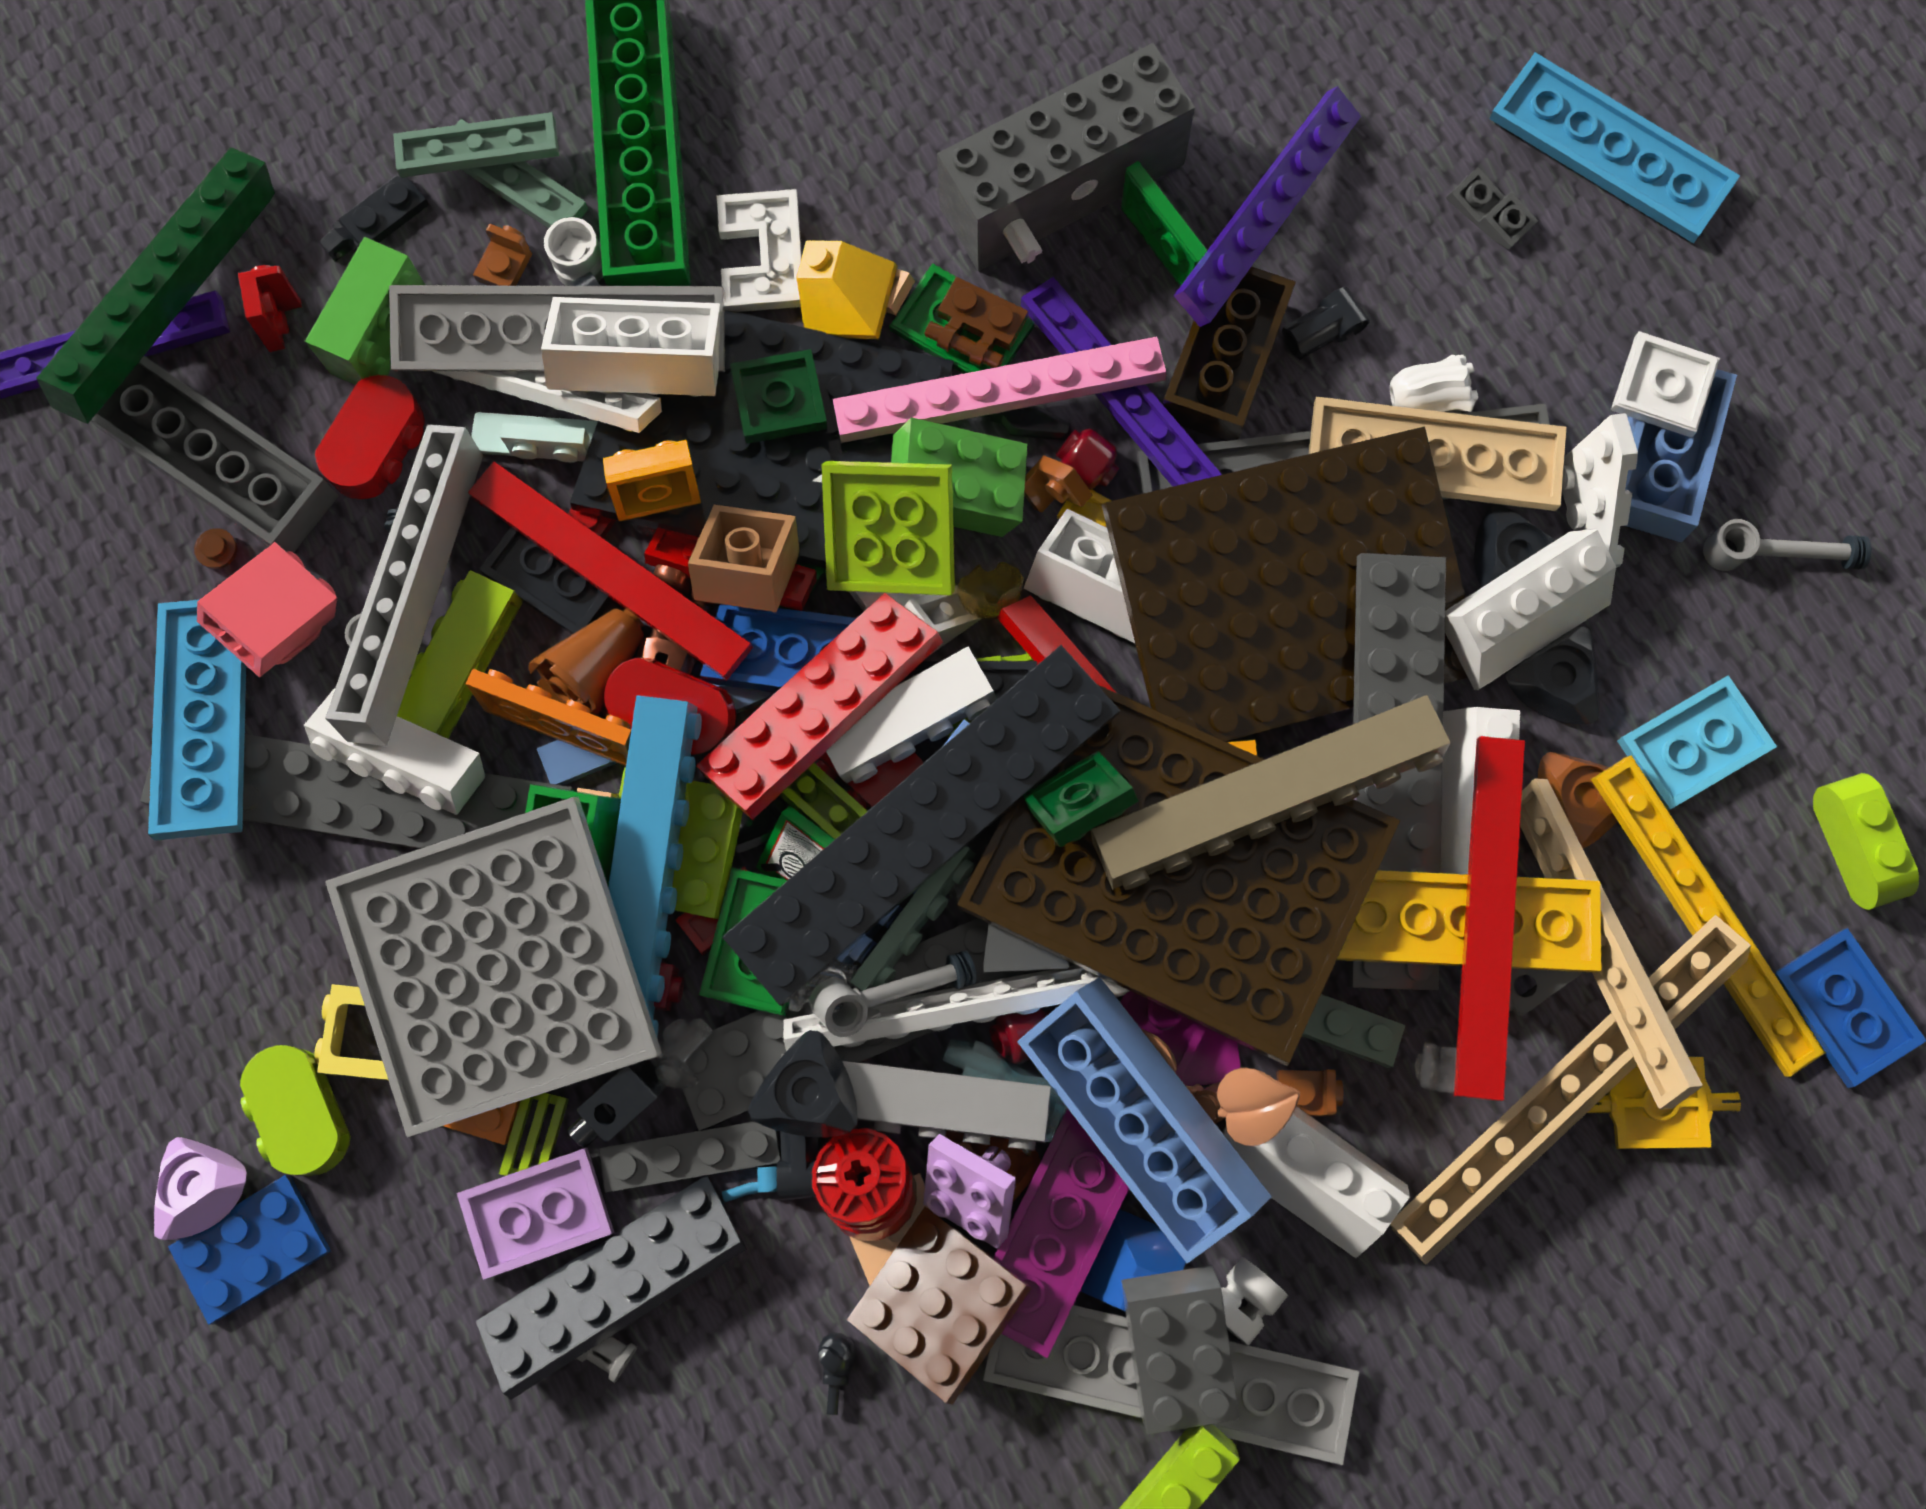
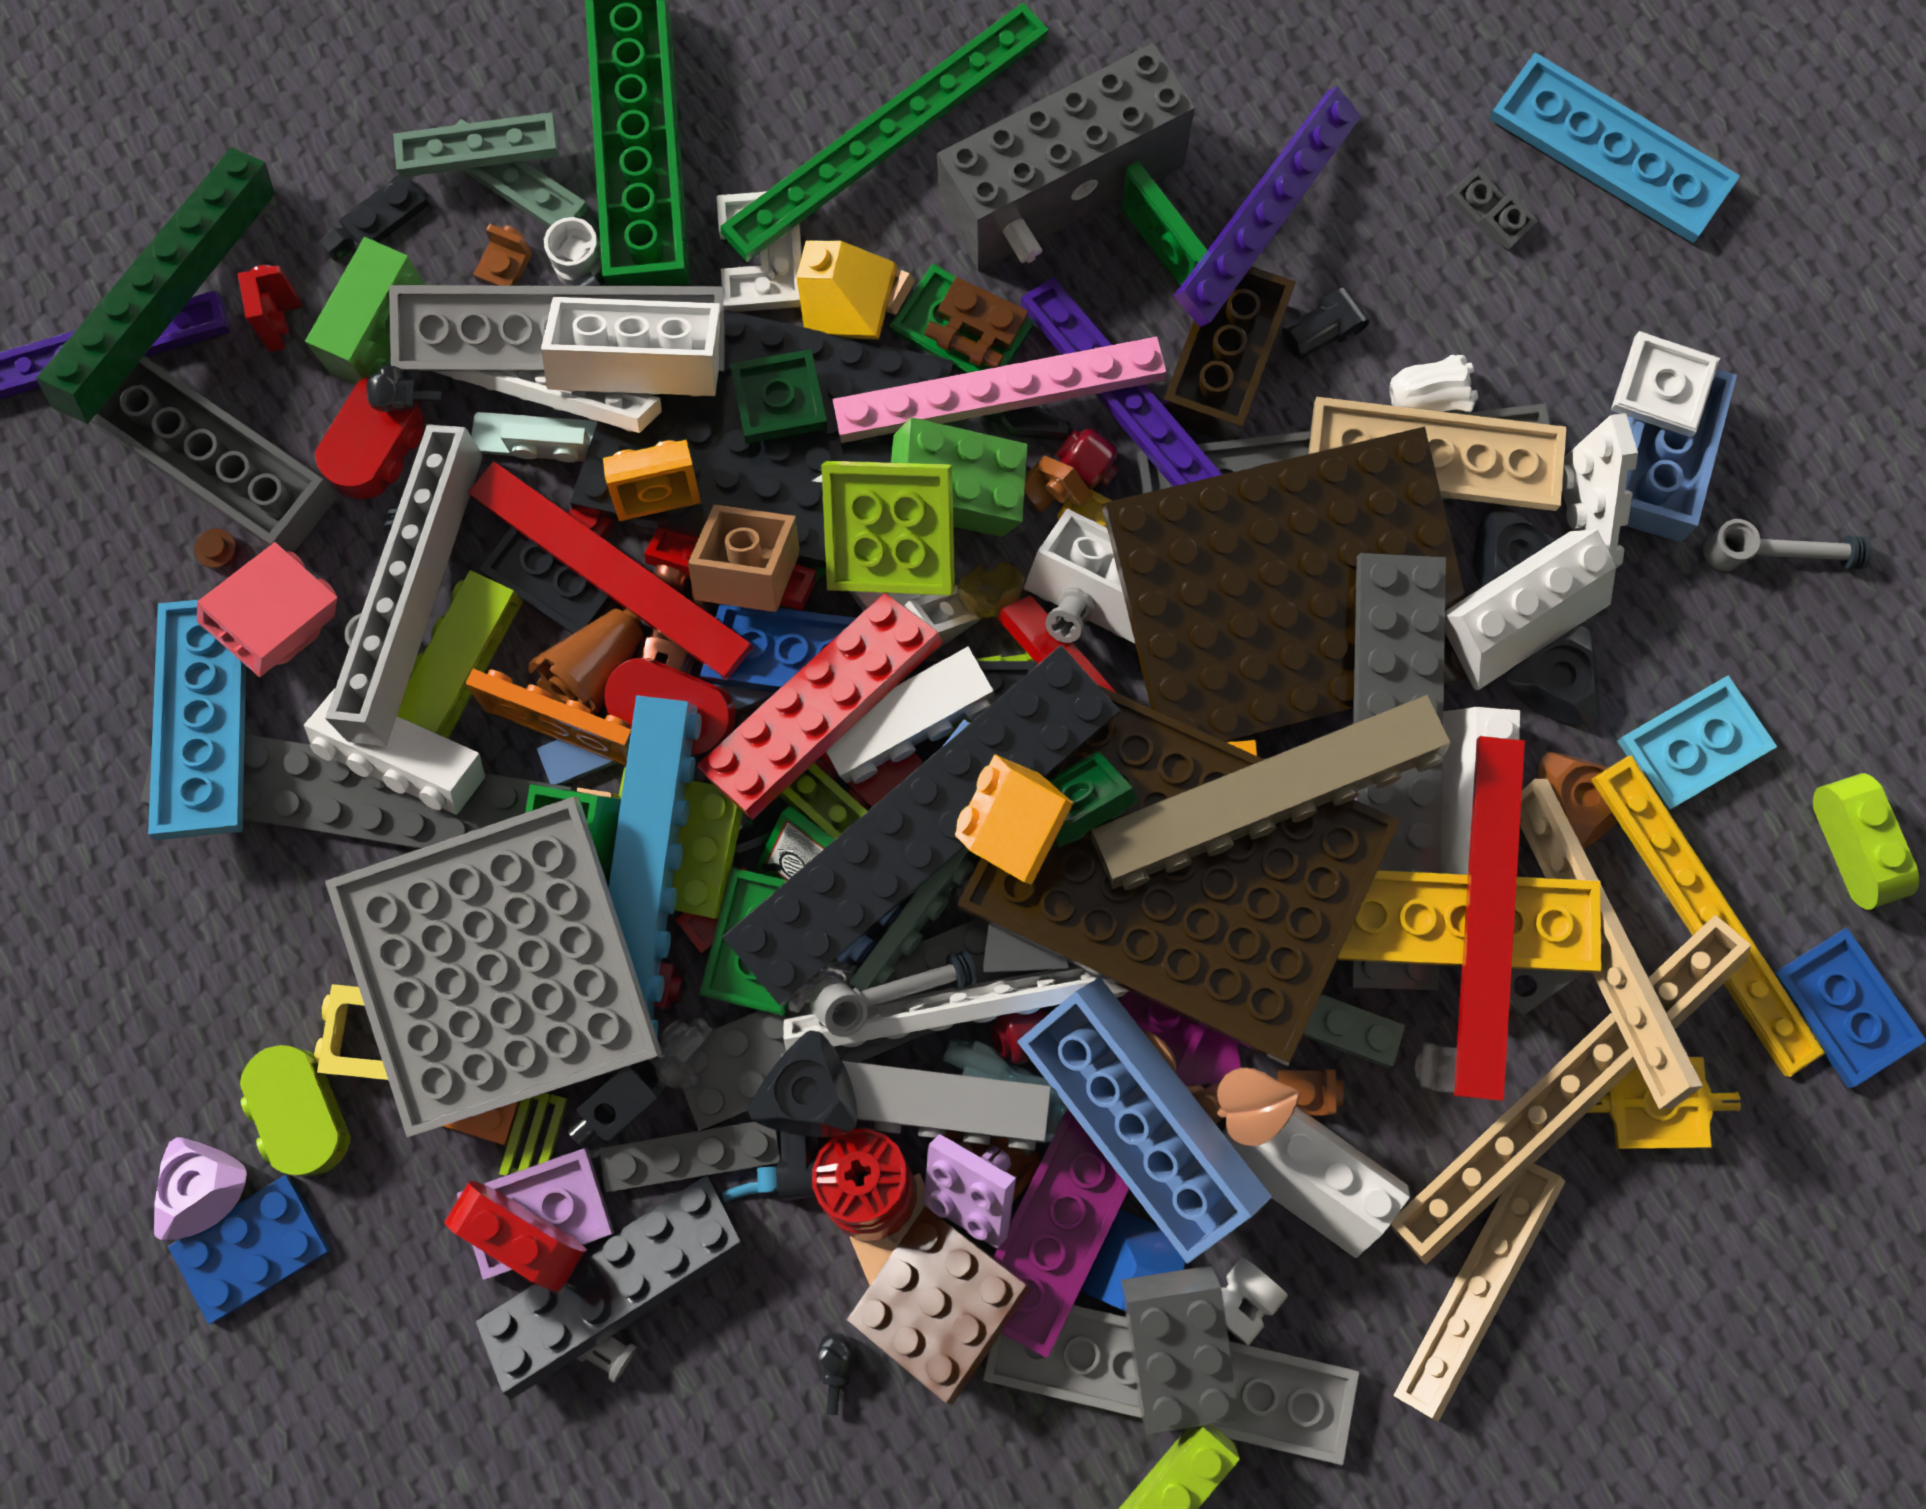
none -> black piece [366,365,442,412]
none -> red brick [444,1181,586,1292]
none -> green plate [720,2,1049,262]
none -> light orange slope [955,755,1073,885]
none -> light grey bush [1045,588,1095,643]
none -> tan plate [1394,1163,1565,1422]

